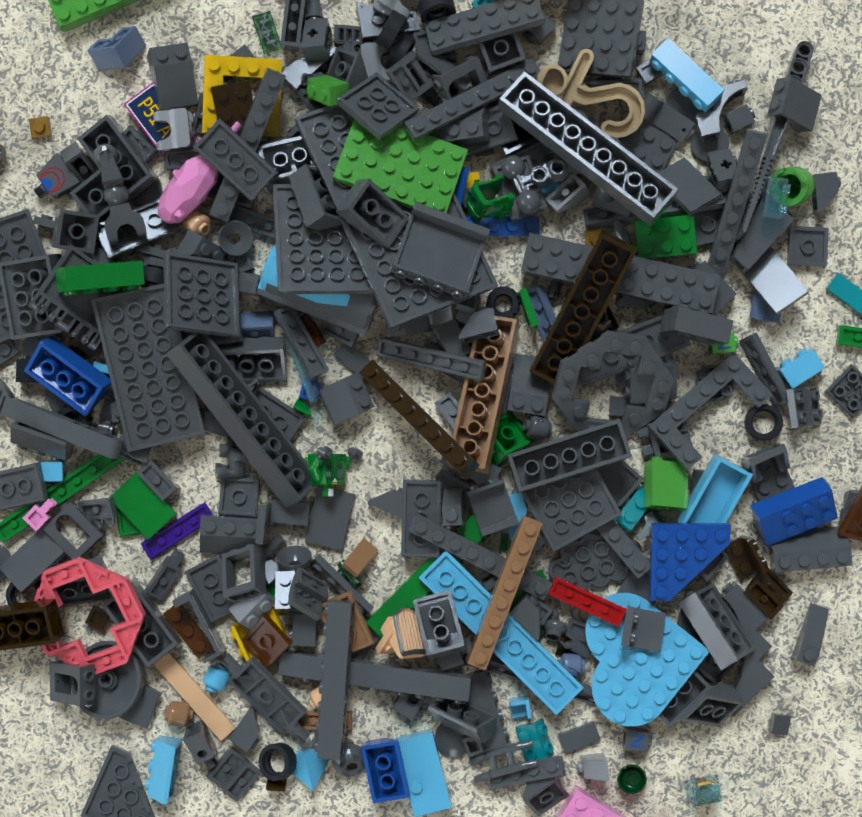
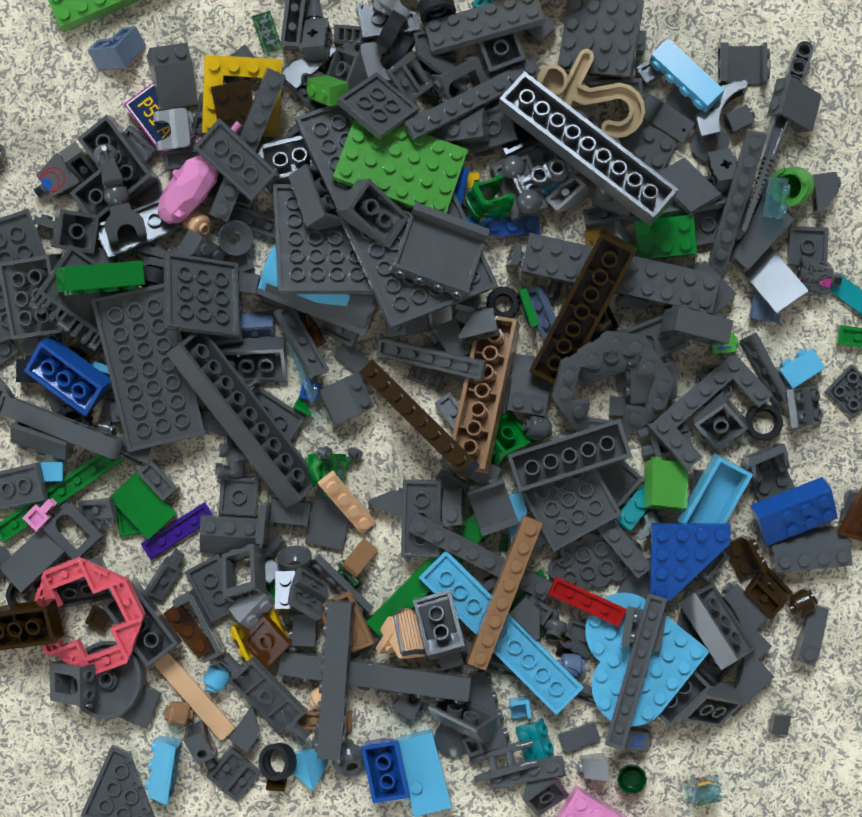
pearl gold plate [29,116,52,139] -> none
none -> light nougat plate [318,471,376,534]
none -> clear smoke tile [407,365,449,394]
none -> dark grey plate [506,244,525,268]
none -> dark grey plate [605,593,667,751]
none -> dark grey slope [692,392,749,450]
none -> dark grey panel [718,42,770,85]
none -> dark brown head [787,589,818,617]
none -> dark grey torso [796,255,842,296]

